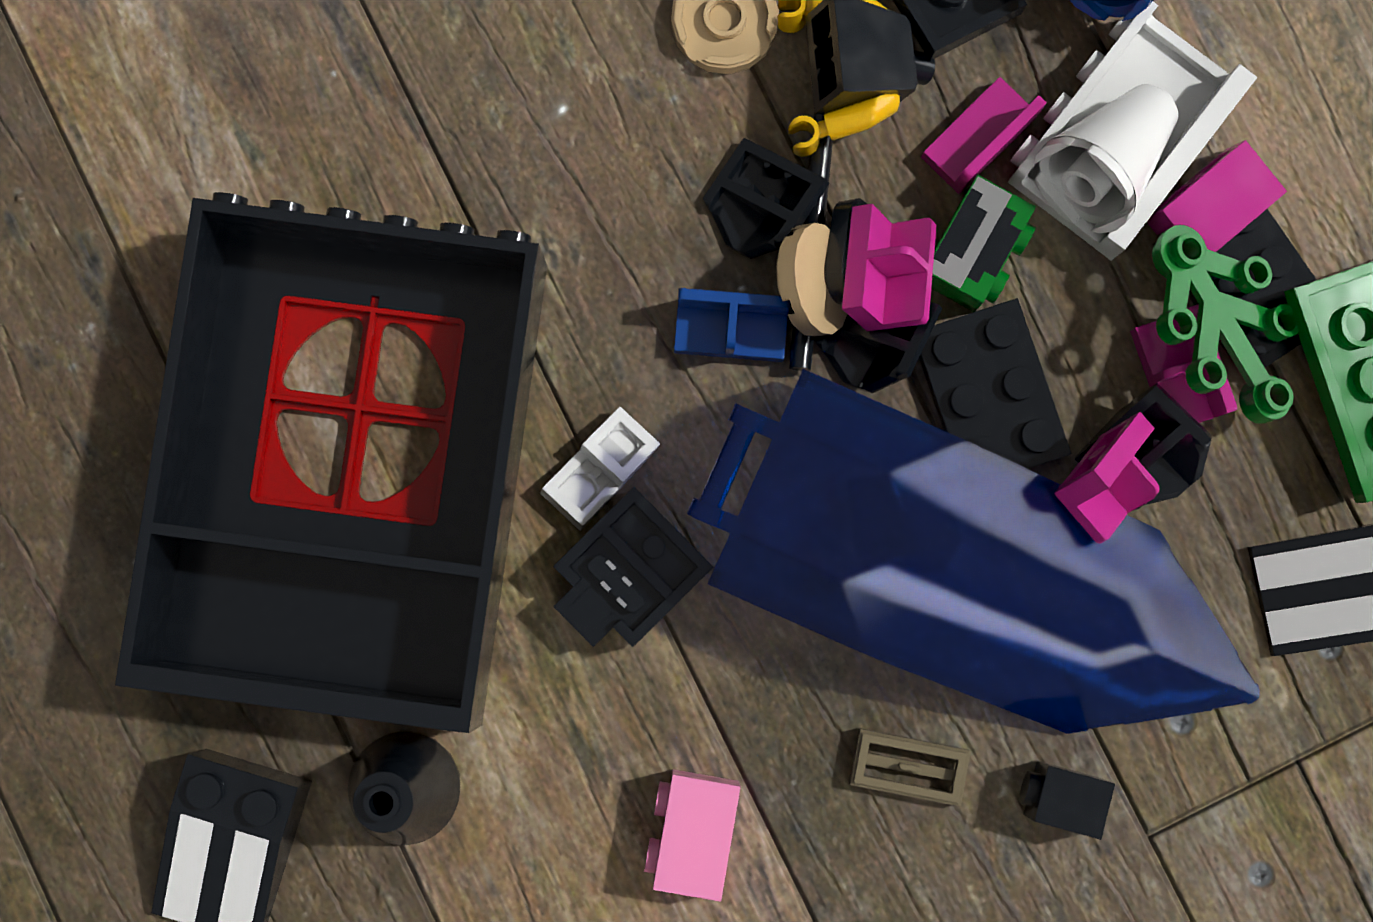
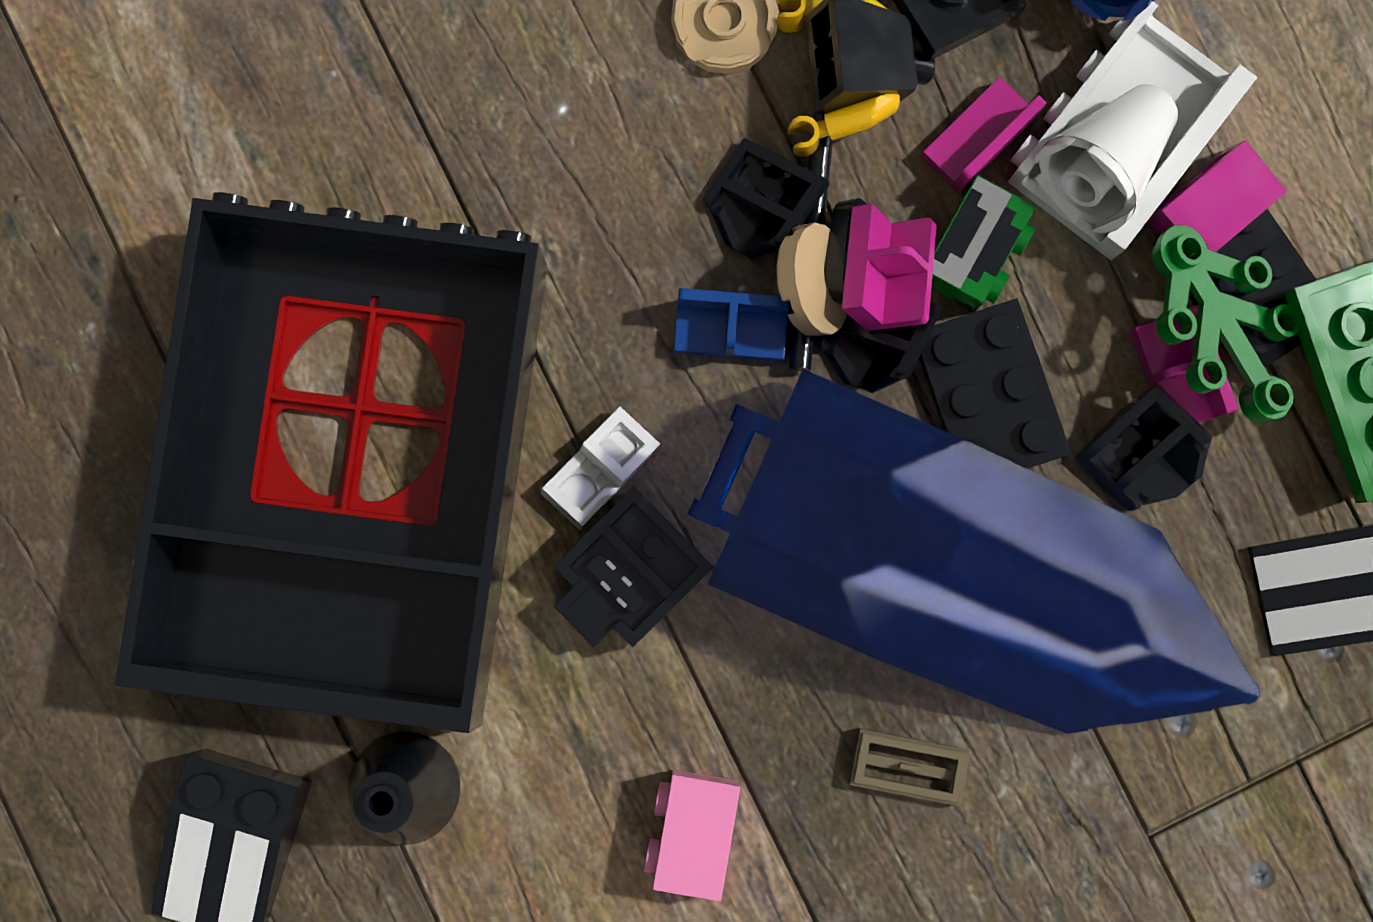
black brick [1019,760,1115,840] -> none
dark pink panel [1054,412,1160,544] -> none

